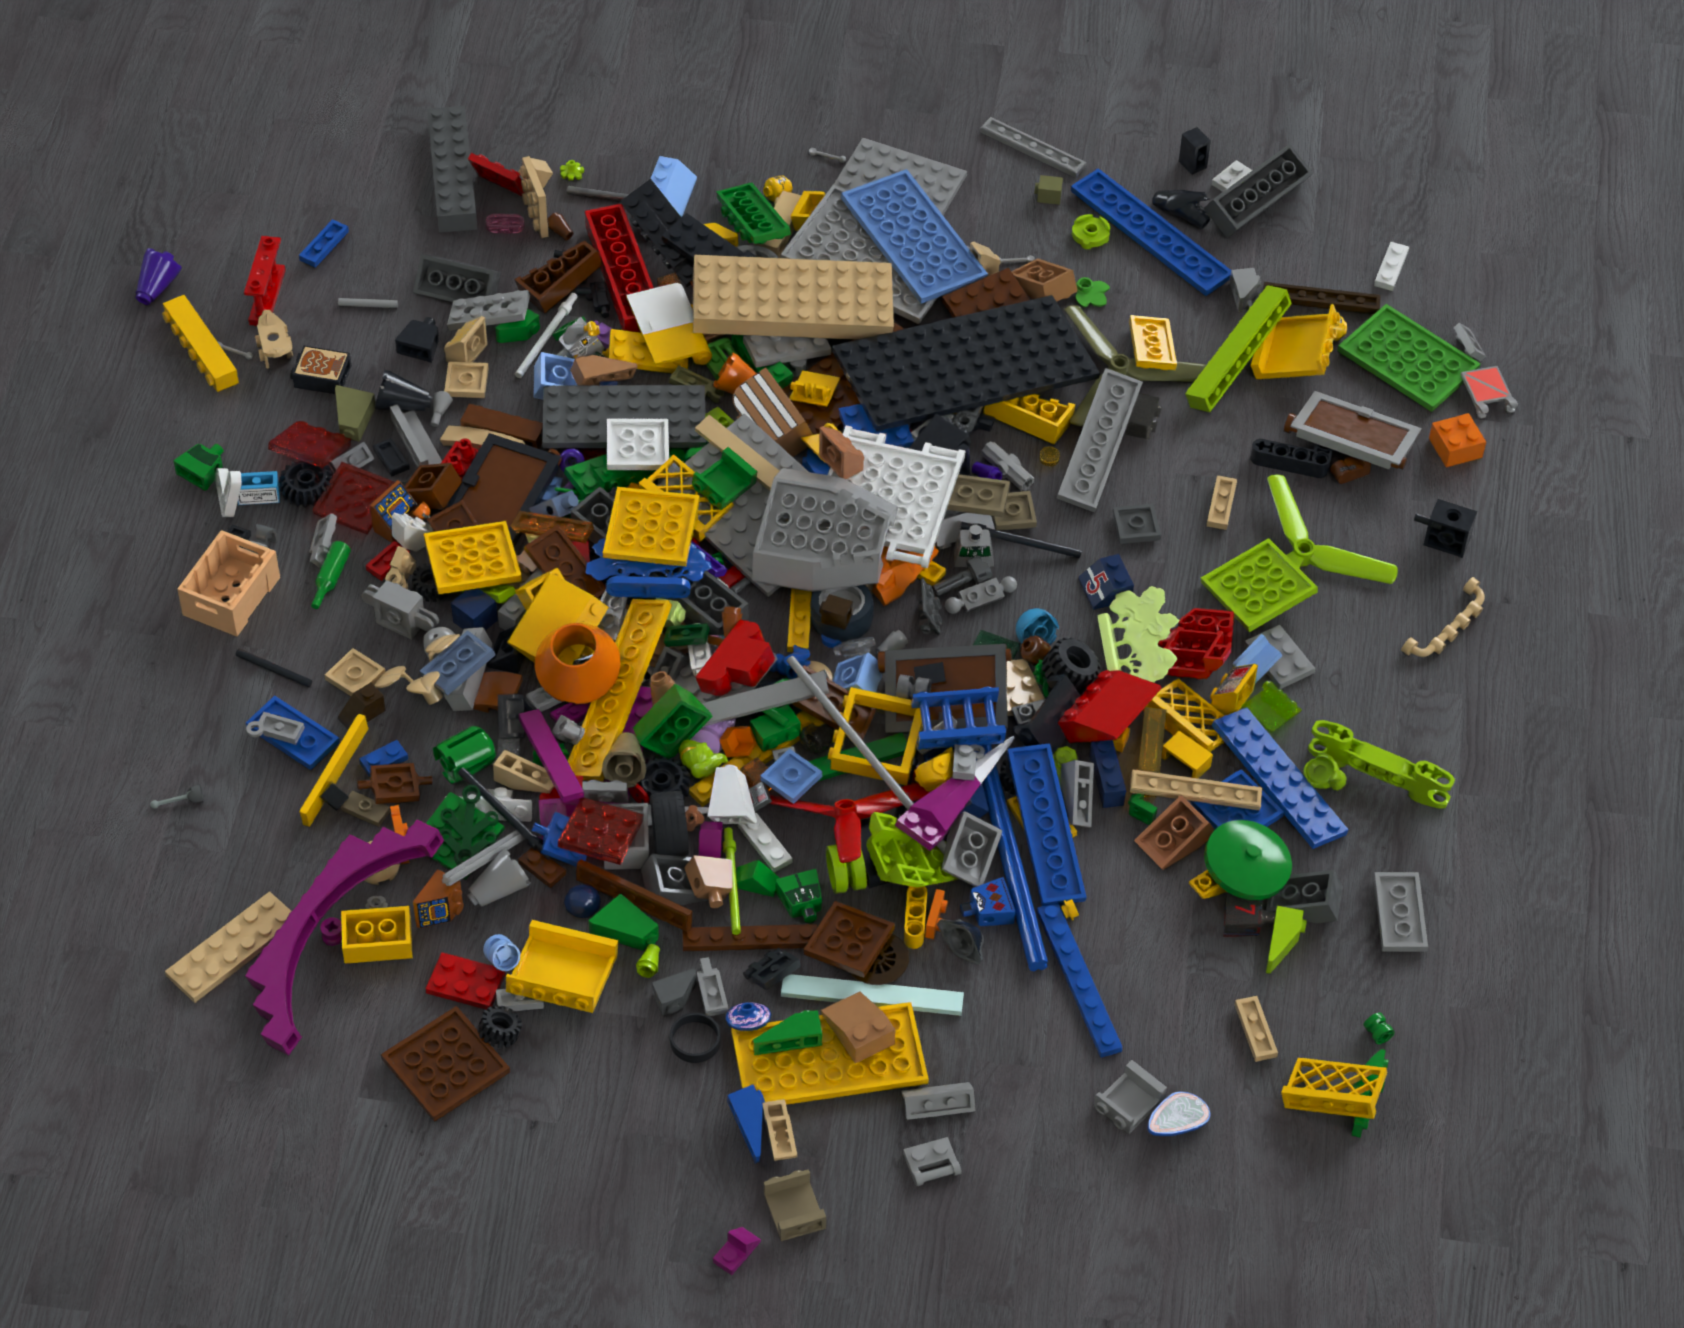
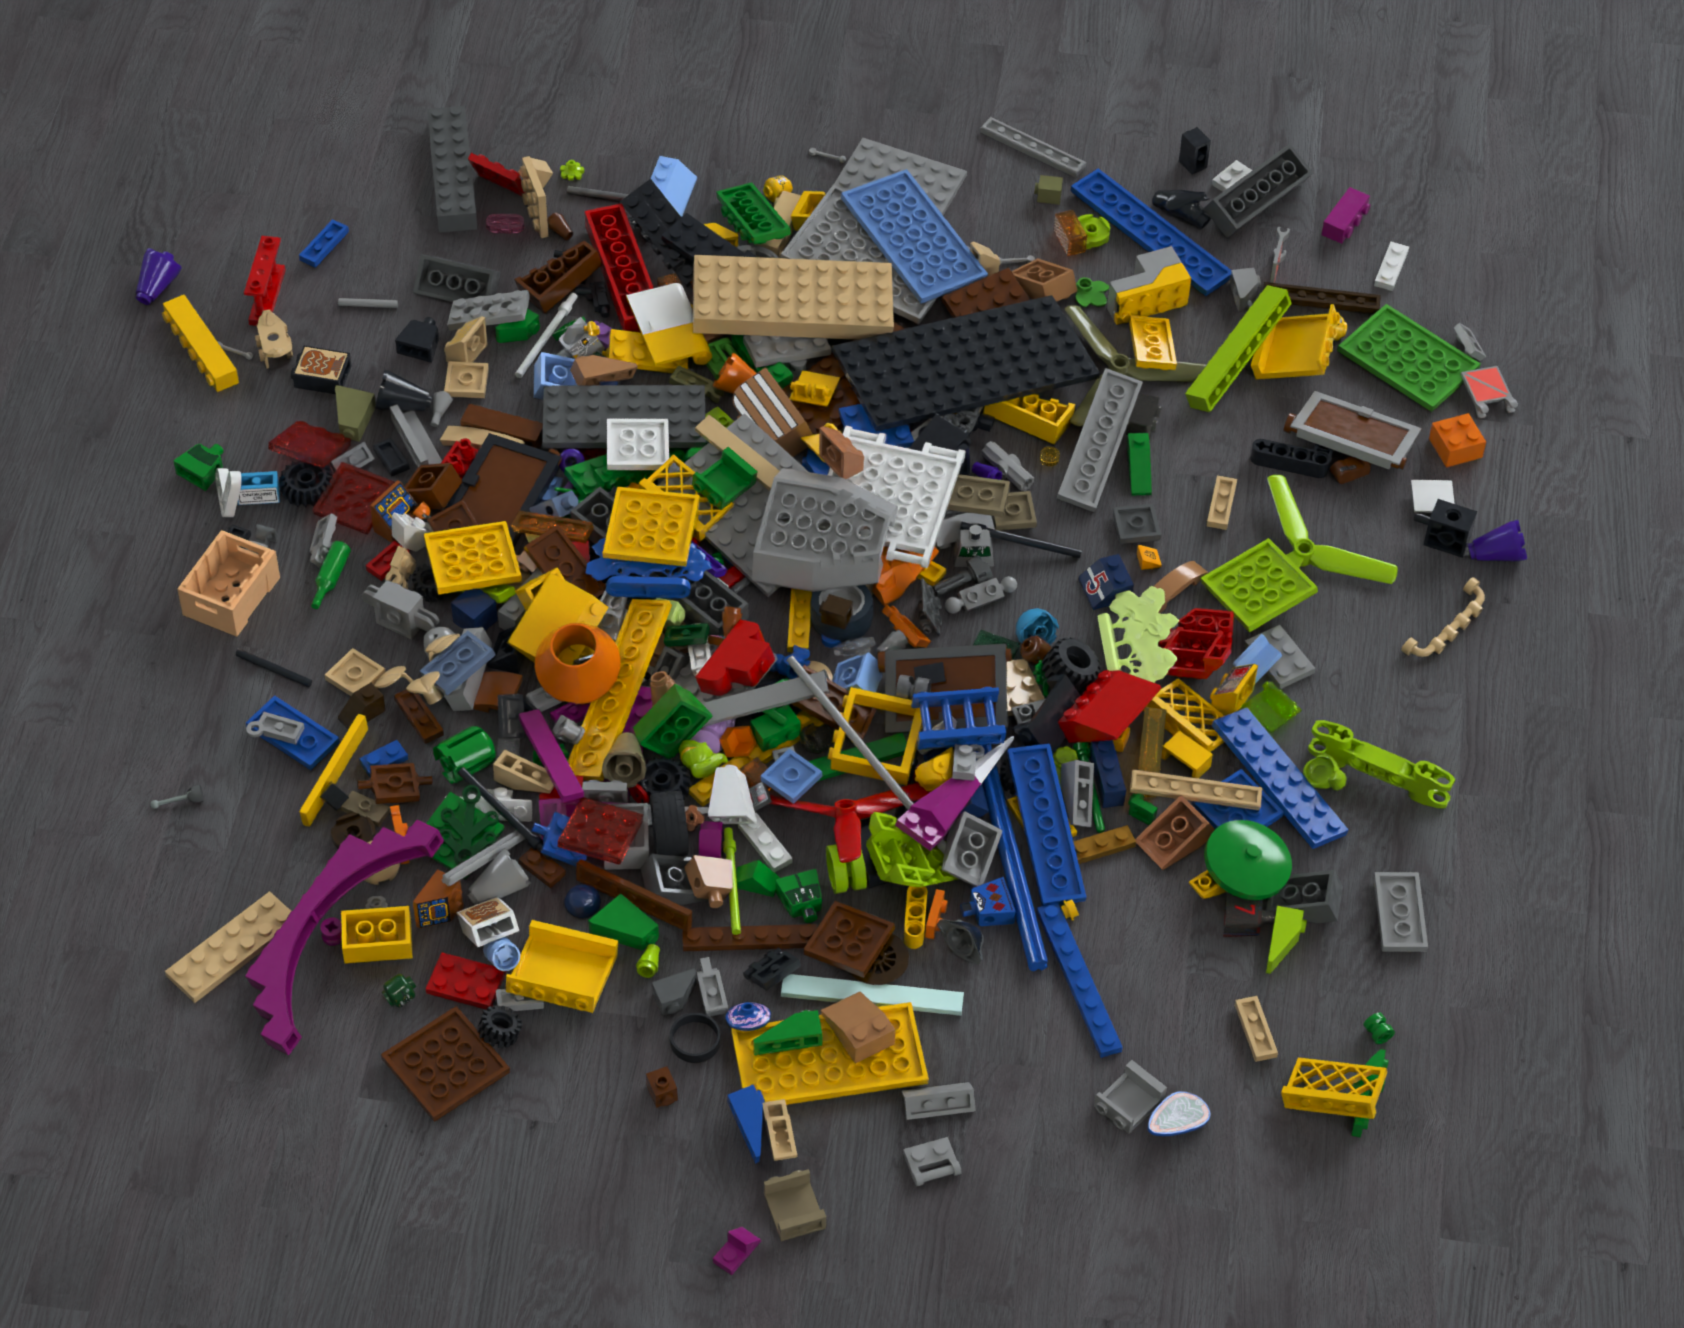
none -> dark brown plate [331,813,376,849]
none -> dark green head [382,974,417,1008]
none -> reddish brown plate [394,689,444,744]
none -> white brick [457,896,519,947]
none -> reddish brown brick [646,1066,678,1108]
none -> orange plate [882,604,931,648]
none -> clear orange panel [1054,210,1087,256]
none -> green piece [1073,742,1105,833]
none -> pearl gold plate [1073,825,1136,864]
none -> yellow piece [1107,246,1191,325]
none -> green slope [1126,433,1152,496]
none -> light orange slope [1137,545,1162,570]
none -> medium nougat slope [1154,561,1209,613]
none -> light grey flag [1270,227,1290,283]
none -> magenta brick [1321,187,1371,244]
none -> white piece [1411,480,1455,513]
none -> dark purple cone [1468,520,1527,562]

